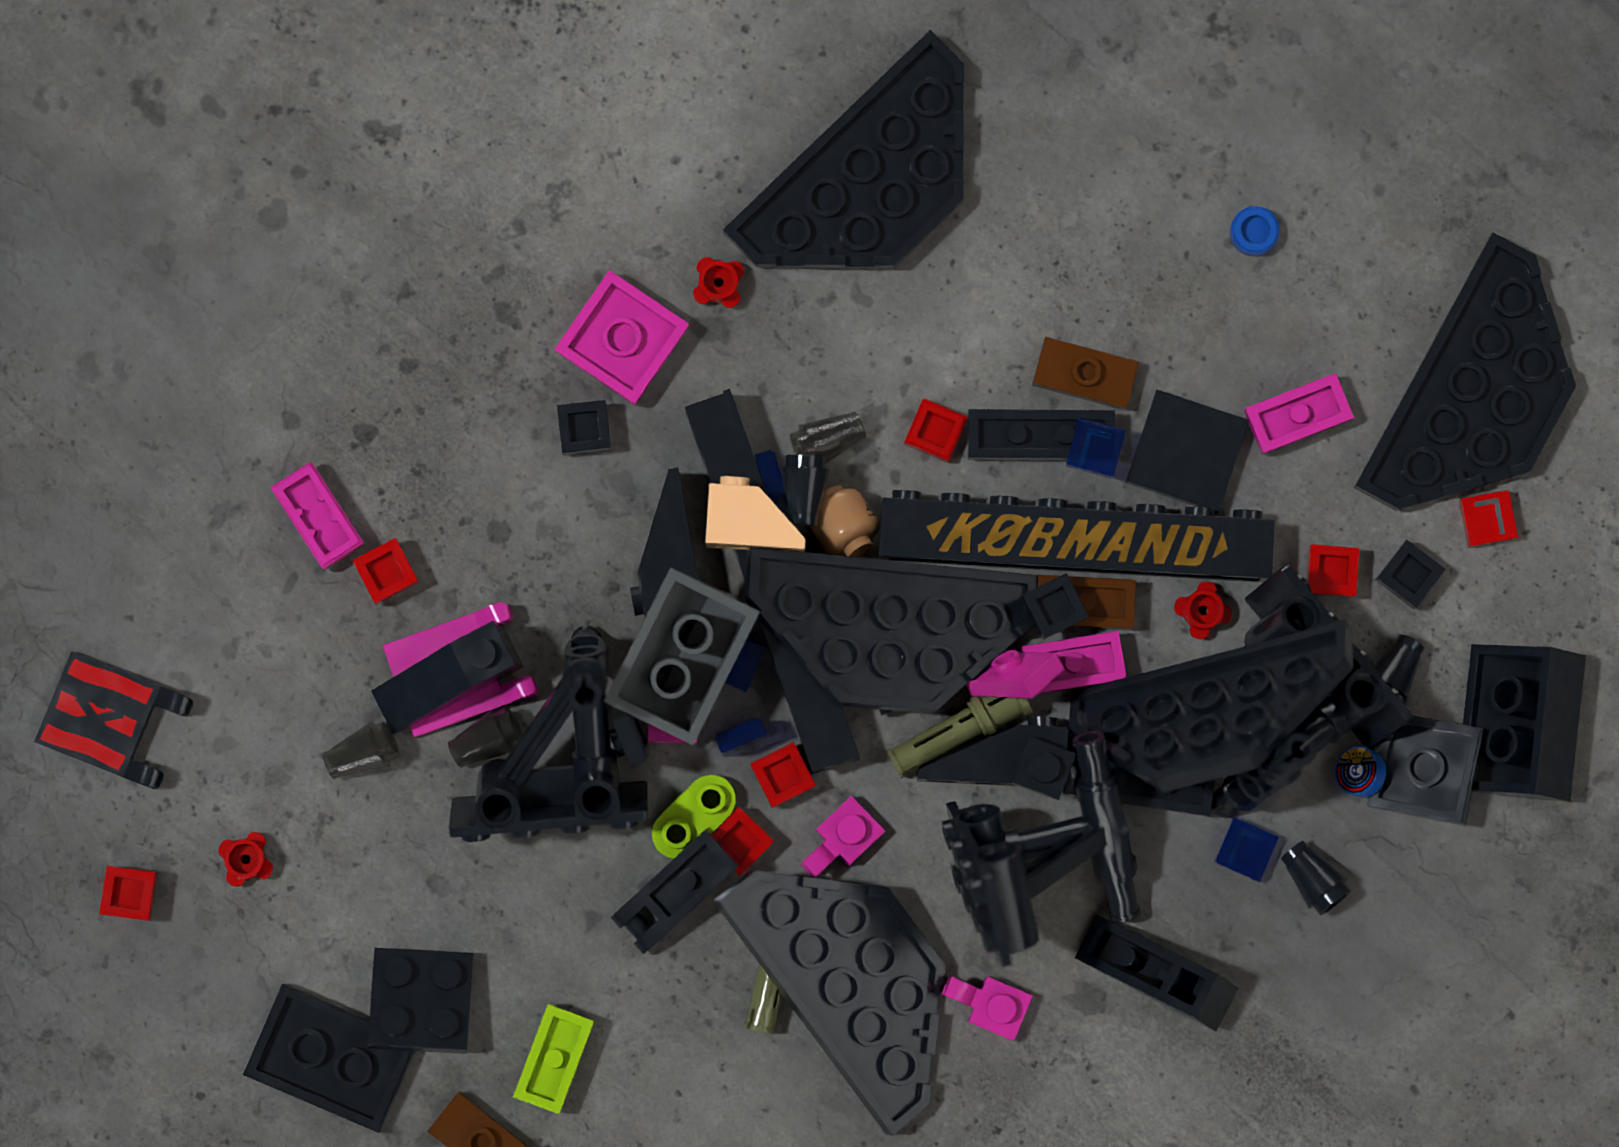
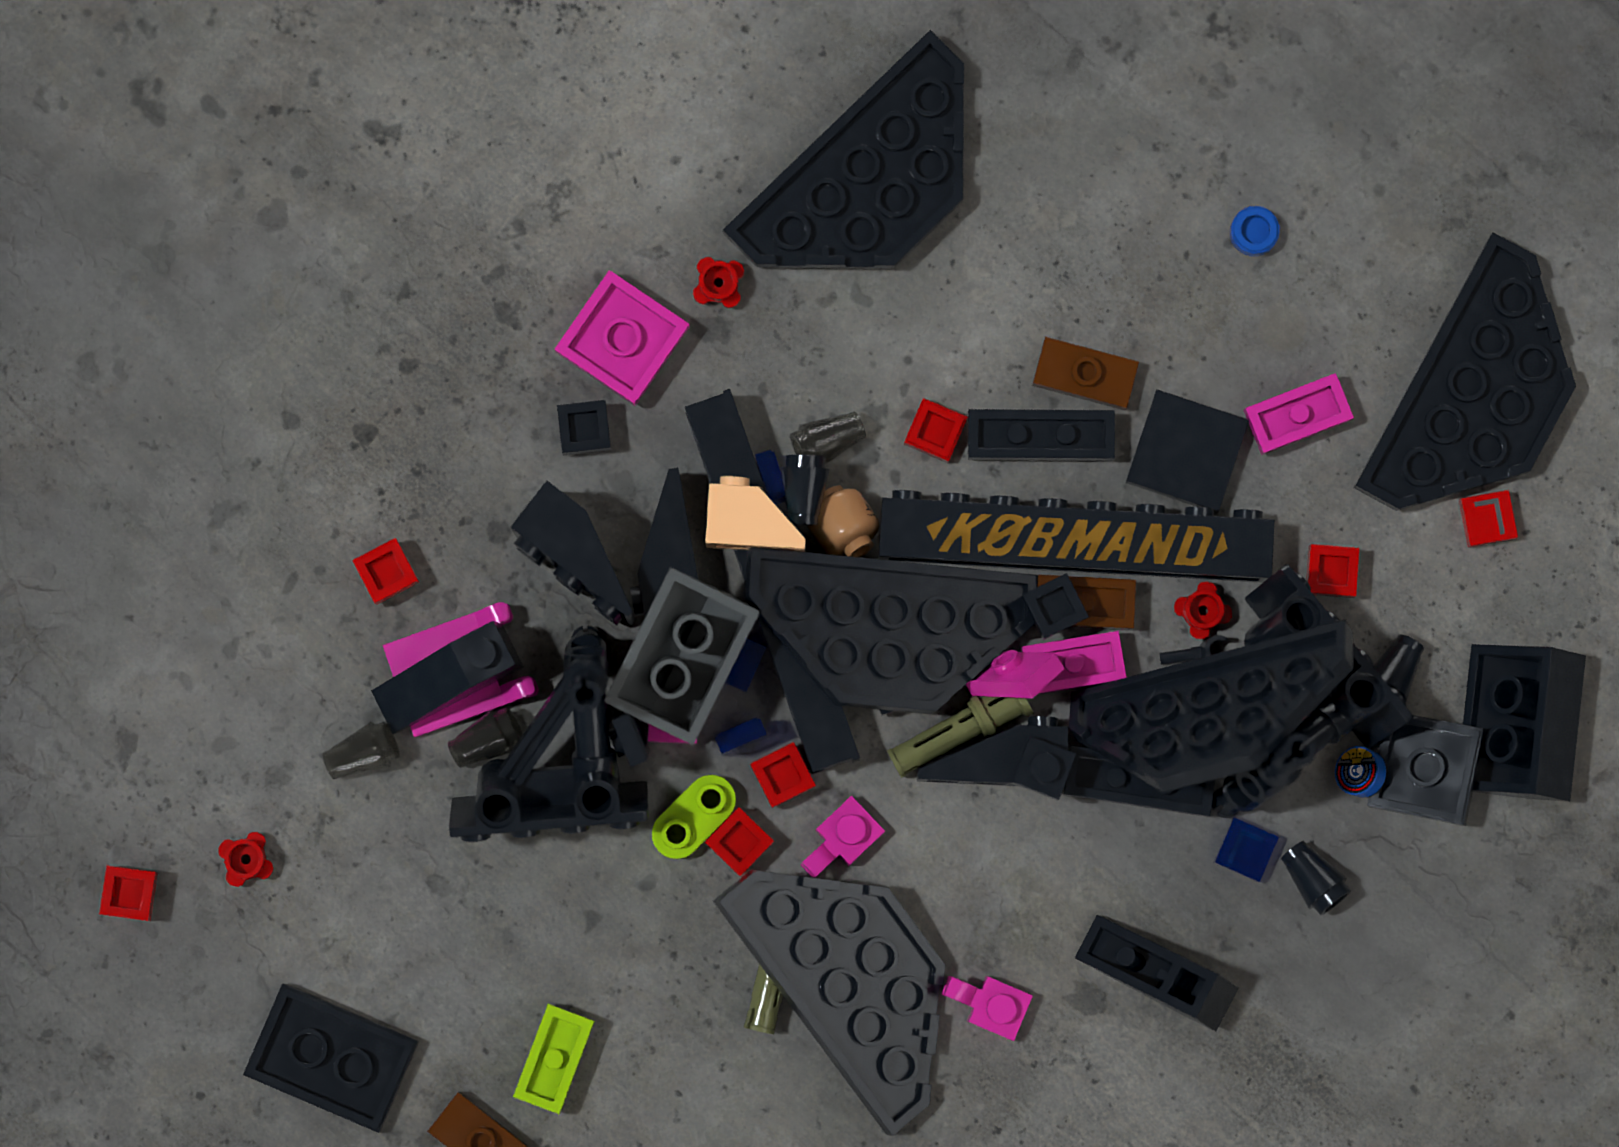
flag [34,651,194,790] -> none
dark pink plate [270,461,365,571] -> none
black plate [368,948,473,1054] -> none
black plate [611,827,743,955] -> none
black plate [941,731,1141,968] -> none
clear blue tile [1065,417,1126,479] -> none
black plate [1375,540,1446,609] -> none
none -> black slope [510,480,636,626]
none -> black hand [1159,635,1228,665]

